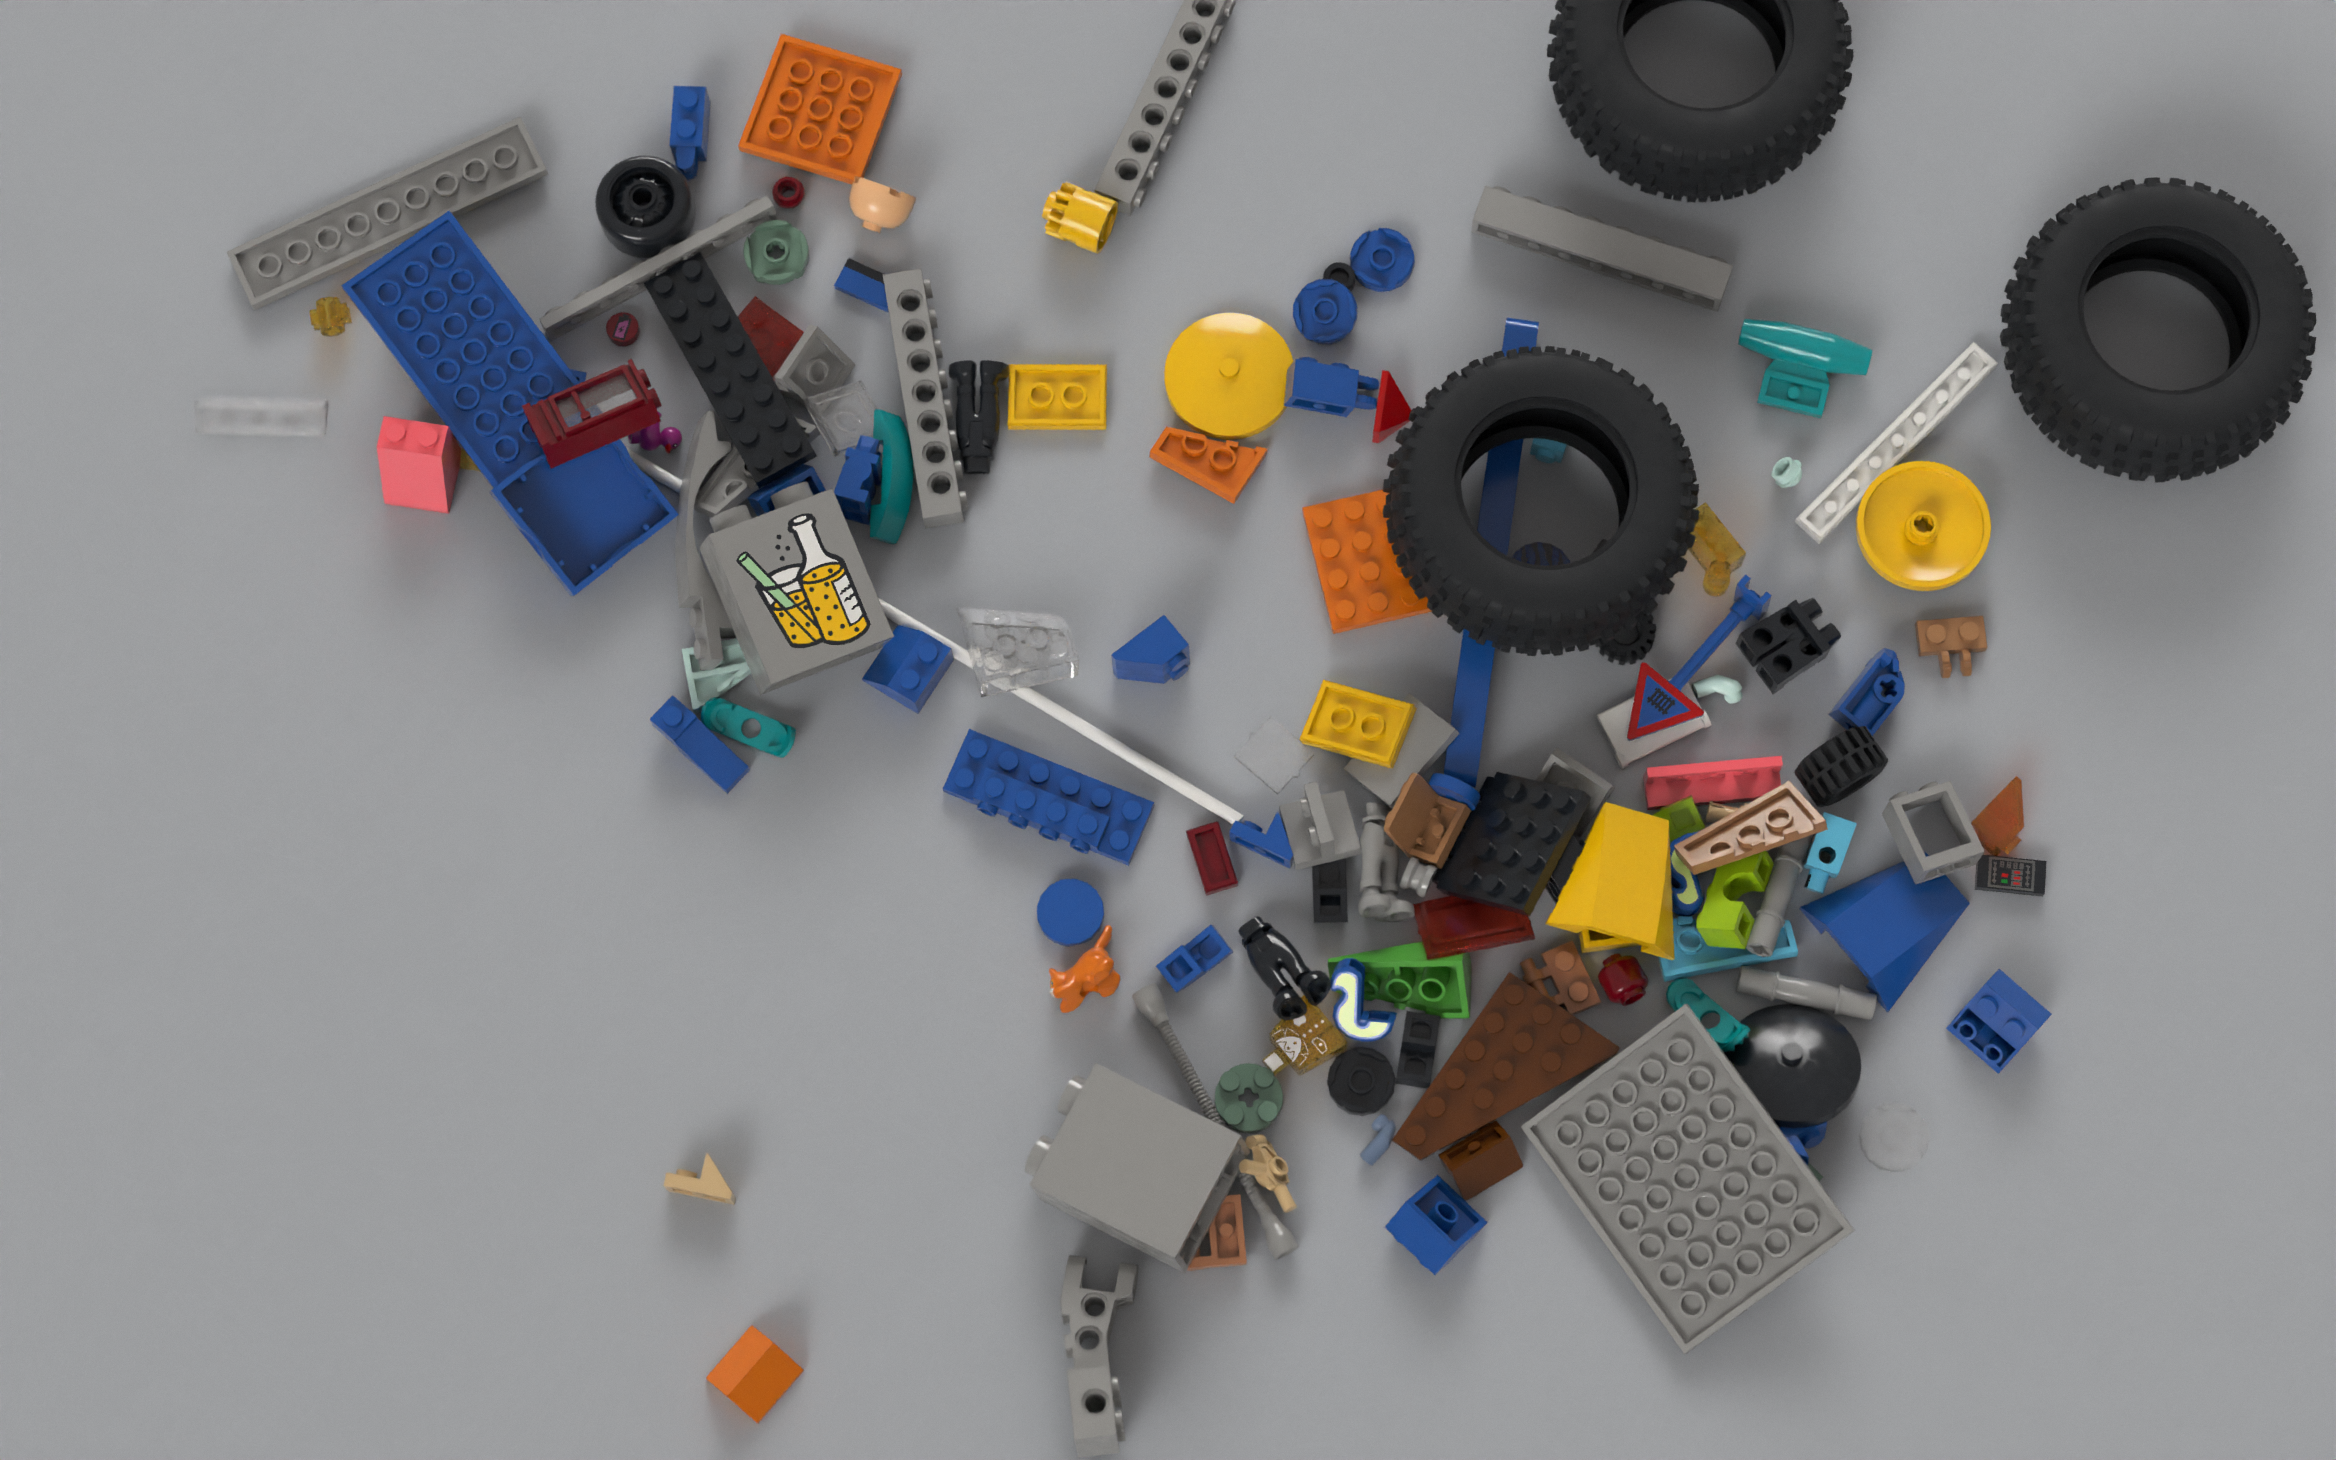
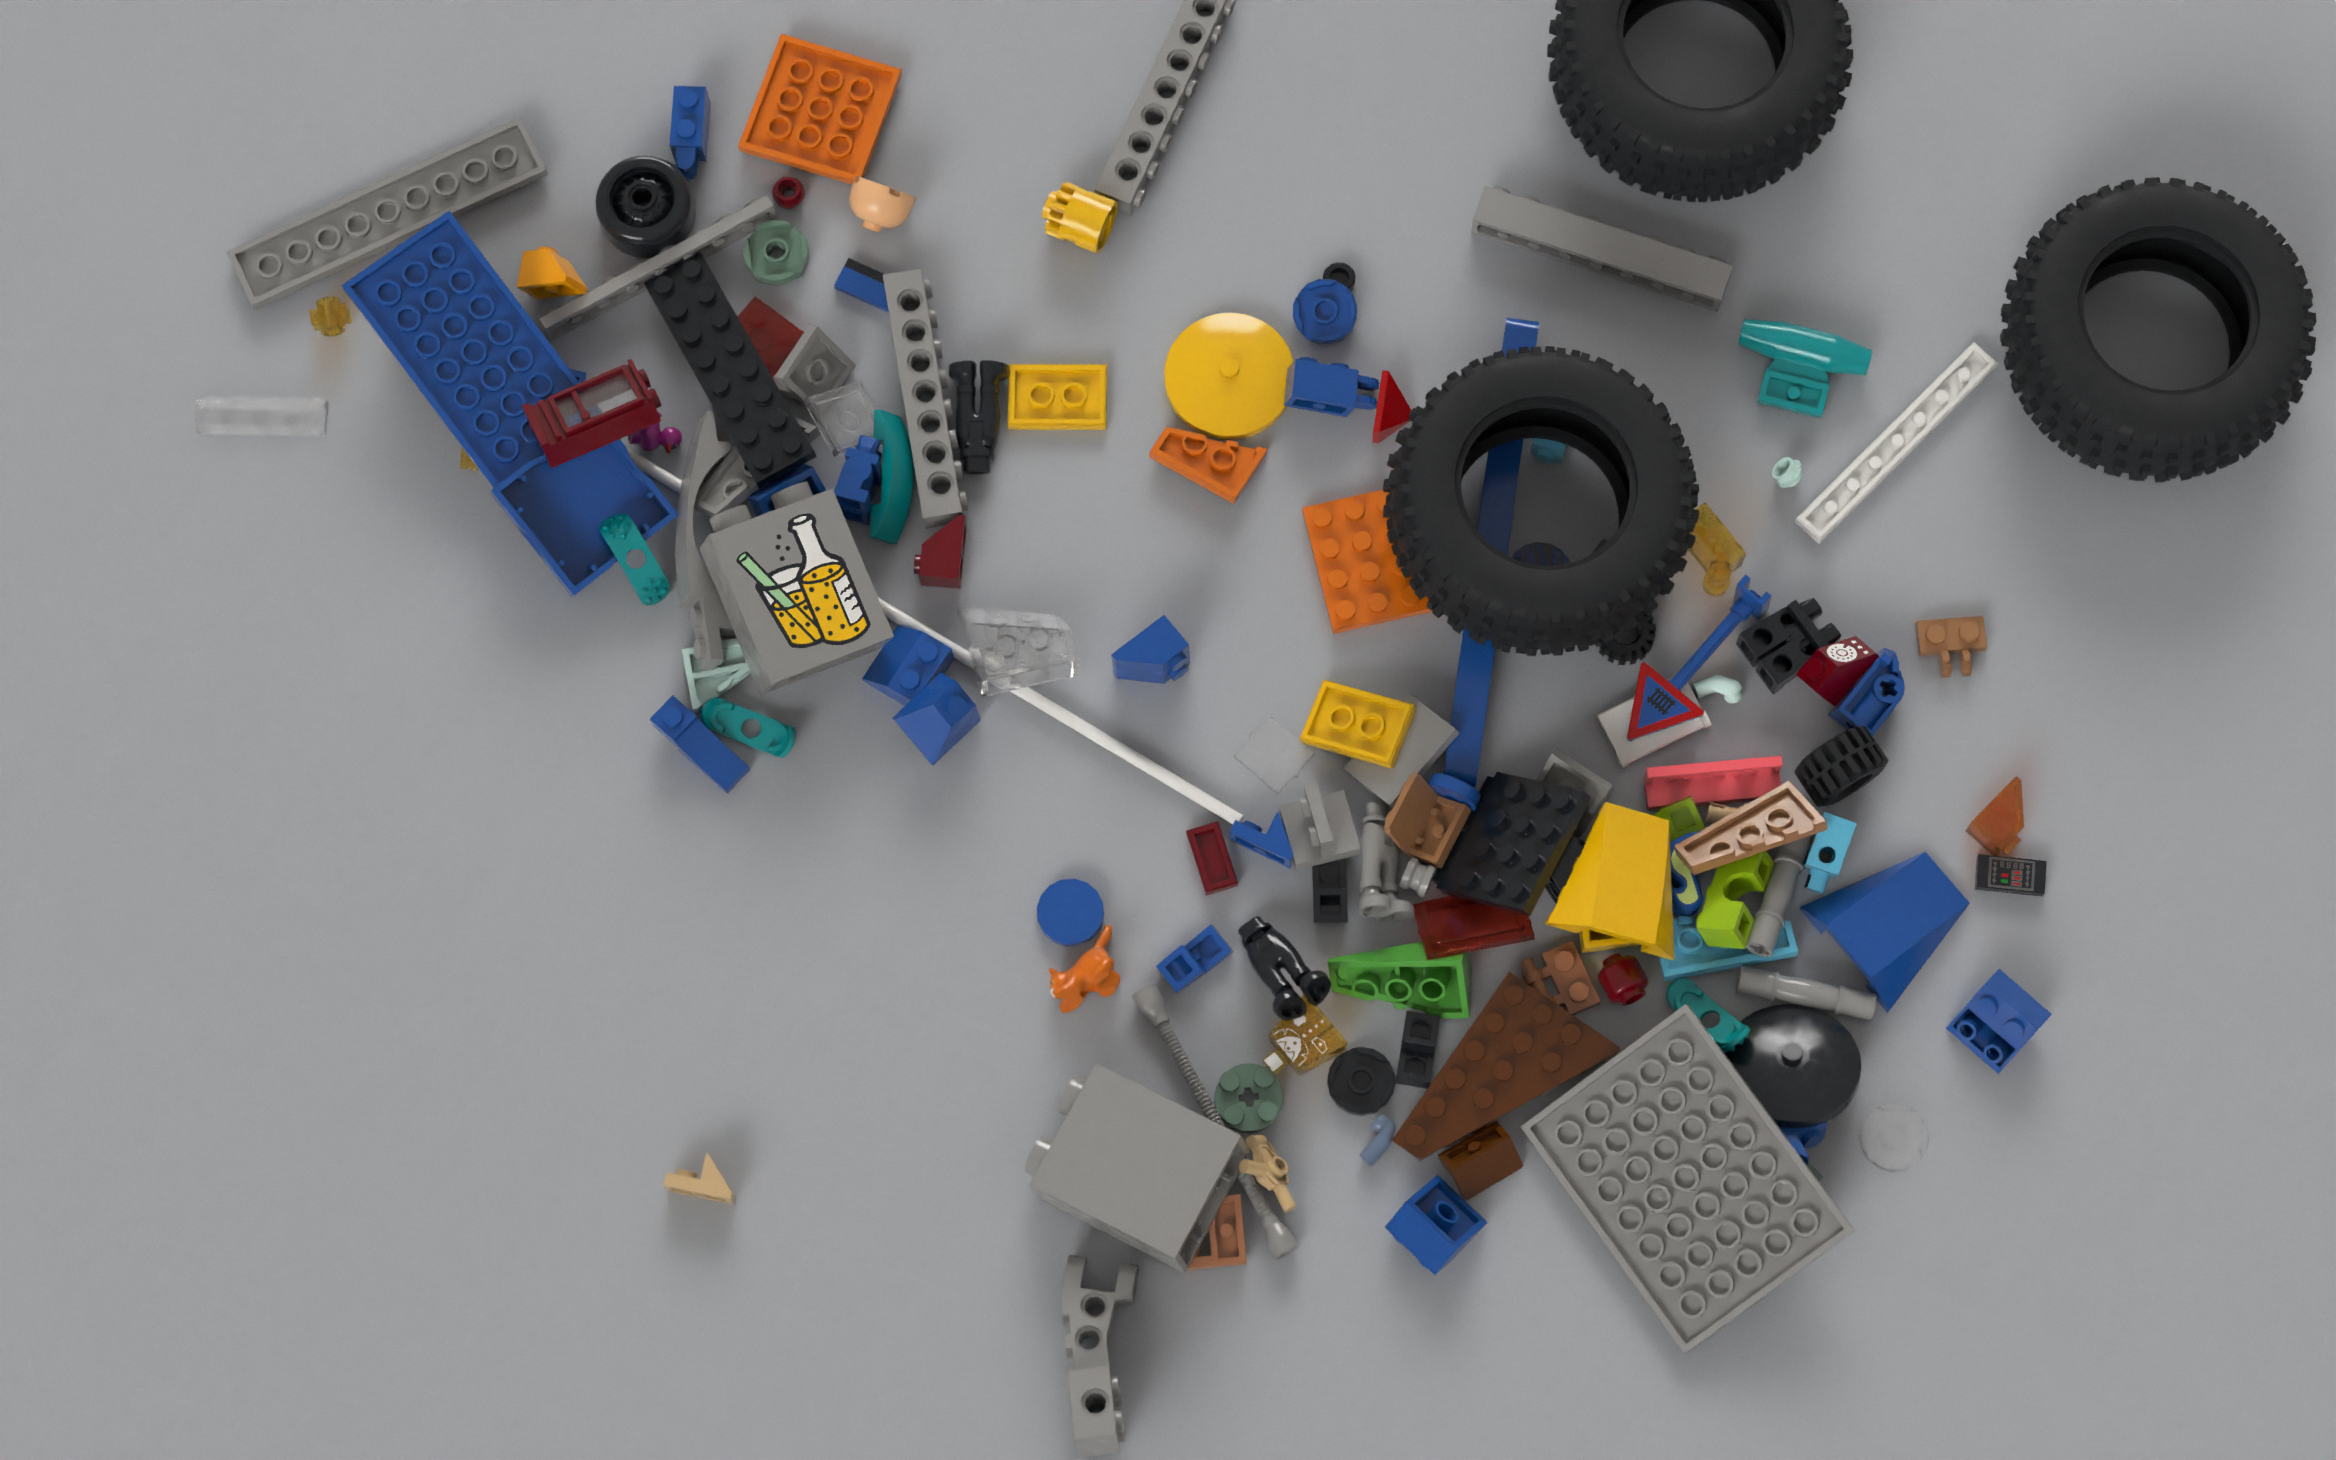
coral slope [377,416,463,514] -> none
dark red tile [606,312,640,347] -> none
orange slope [706,1325,804,1424] -> none
blue plate [943,729,1155,866] -> none
blue animal [1331,958,1397,1042] -> none
blue tile [1350,228,1415,292] -> none
yellow dish [1856,461,1991,591] -> none
light grey window [1882,781,1985,885] -> none
none -> light orange slope [517,246,587,300]
none -> teal piece [599,513,671,606]
none -> blue slope [893,672,981,765]
none -> dark red slope [914,515,967,589]
none -> dark red slope [1796,636,1879,707]

